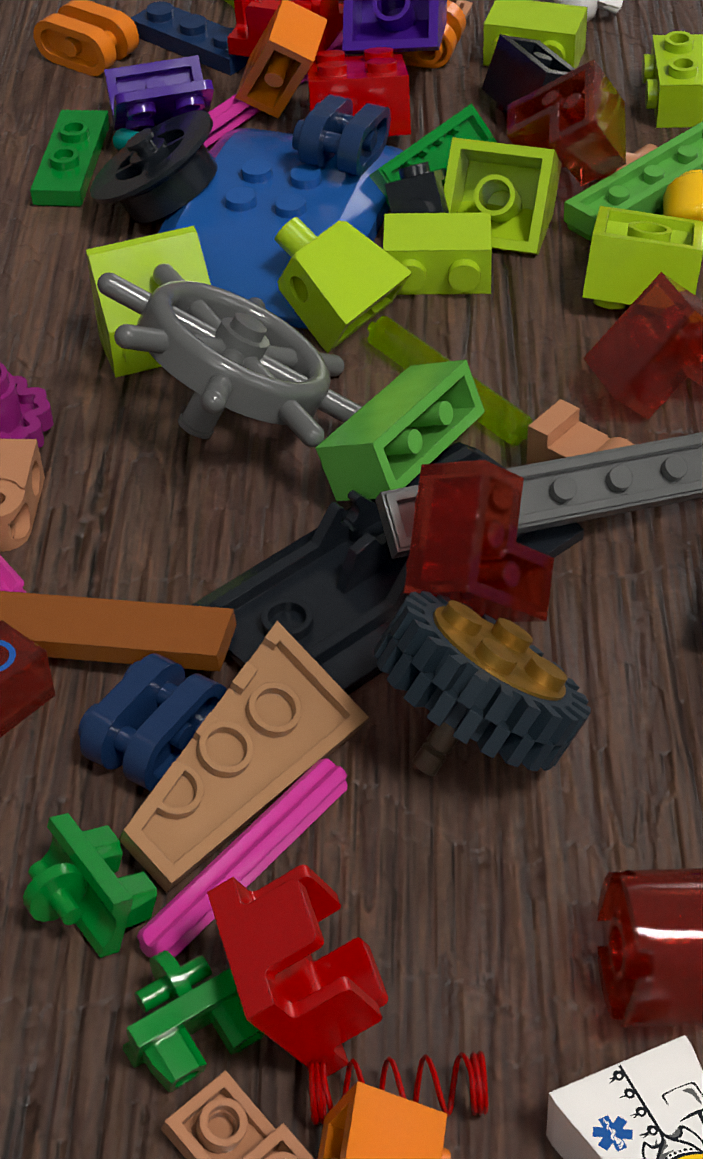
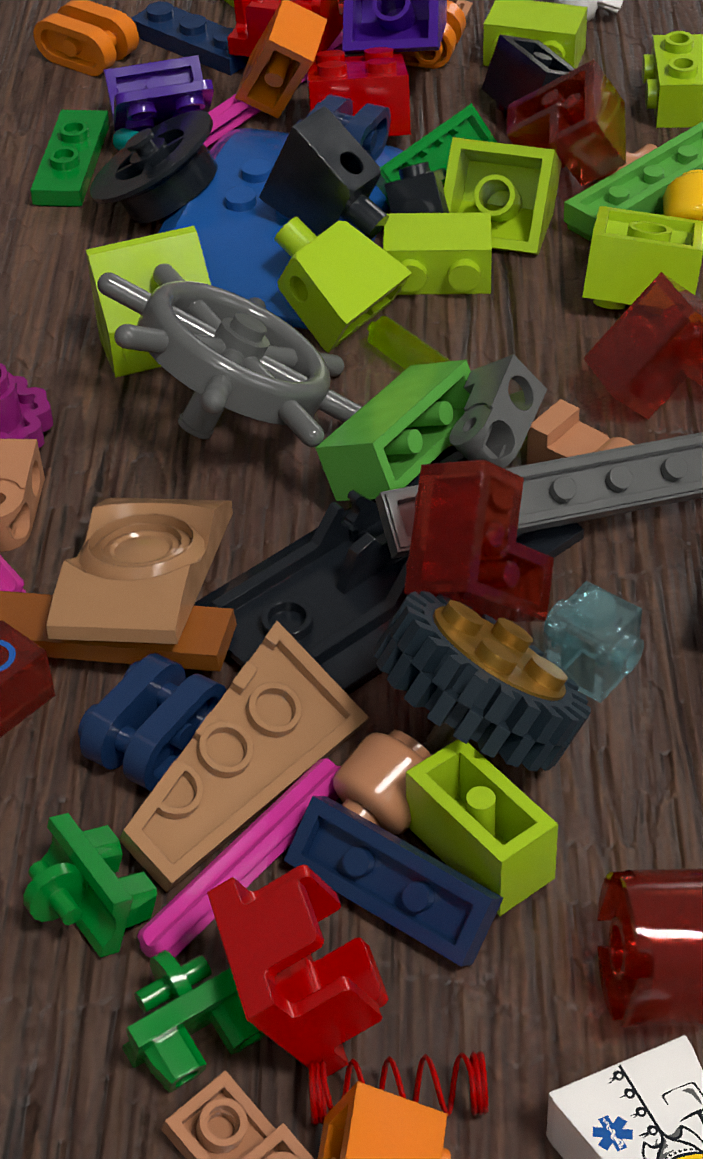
none -> medium nougat slope [46,497,233,644]
none -> black torso [259,106,389,240]
none -> dark blue plate [284,796,503,966]
none -> nougat head [333,730,431,835]
none -> lime brick [406,739,558,916]
none -> dark grey leg [449,354,547,473]
none -> clear light blue brick [544,581,644,703]

